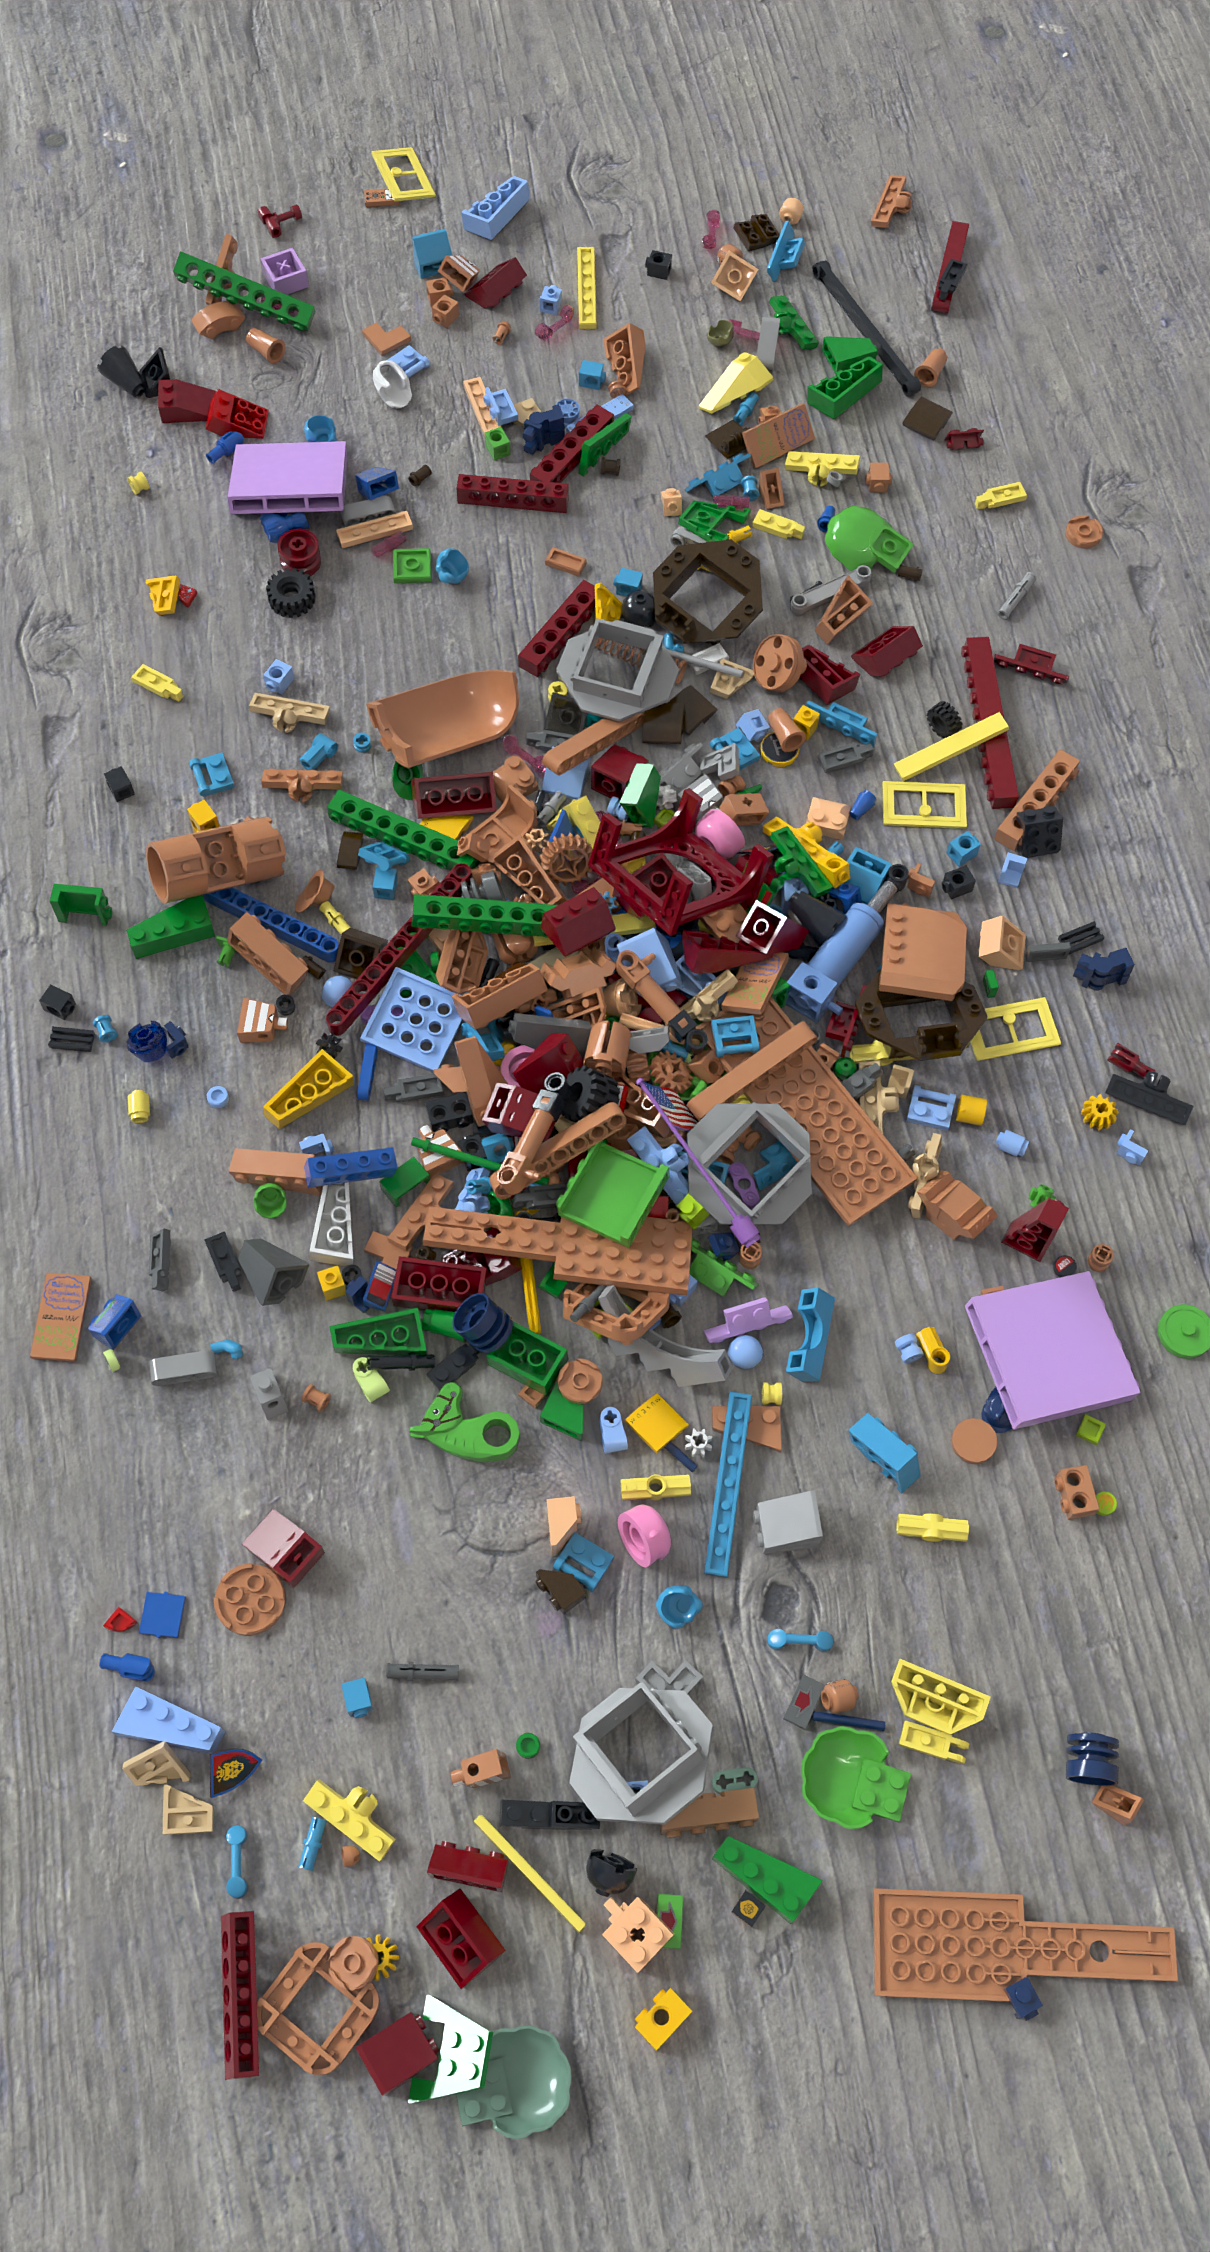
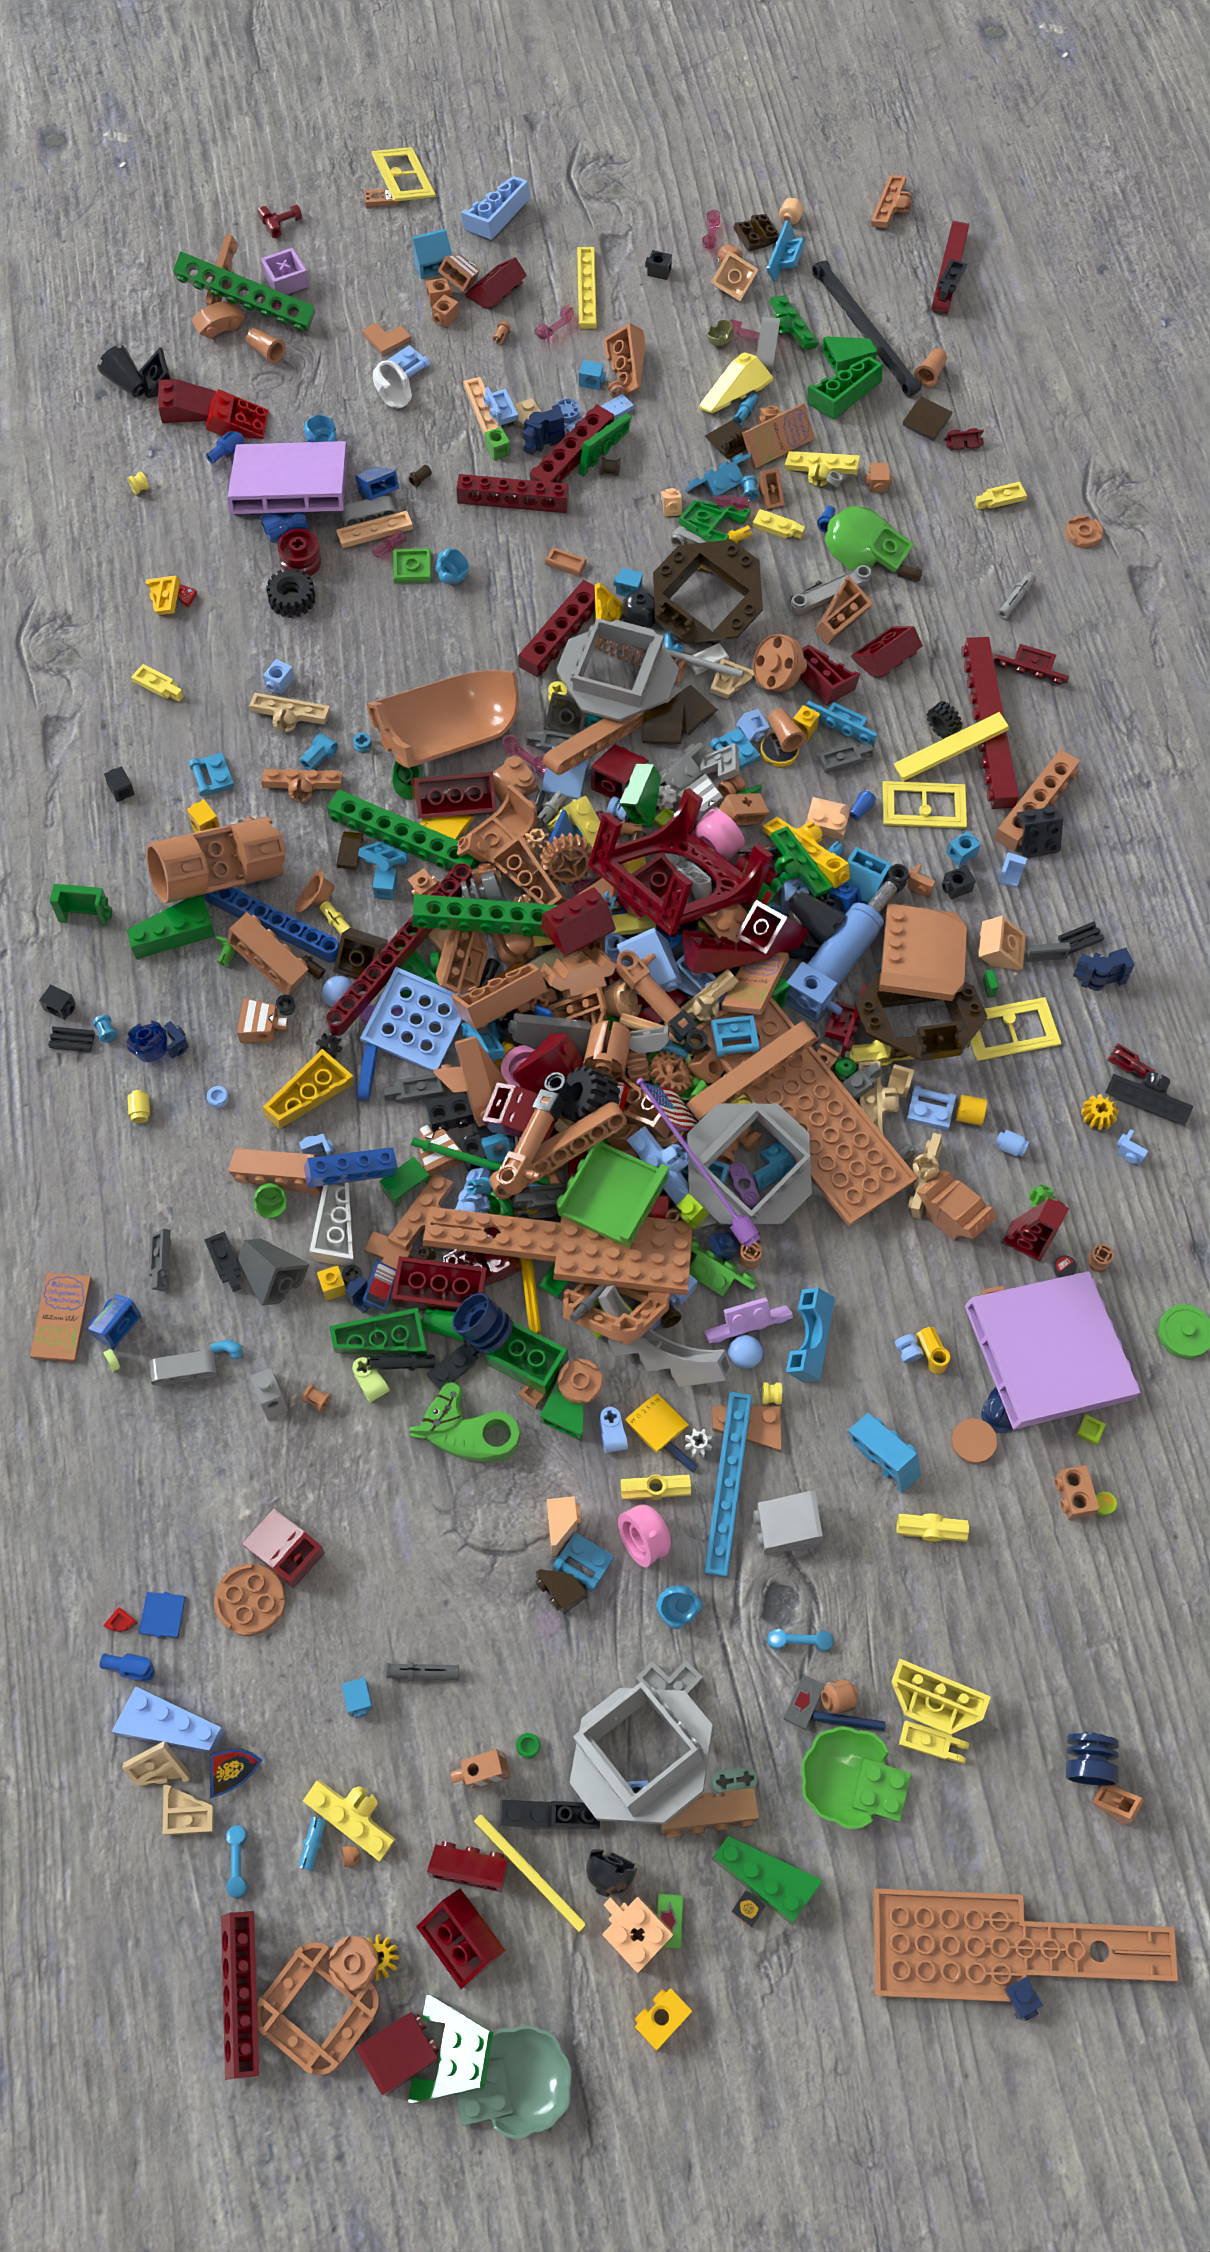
light blue brick [540,285,562,315] -> none

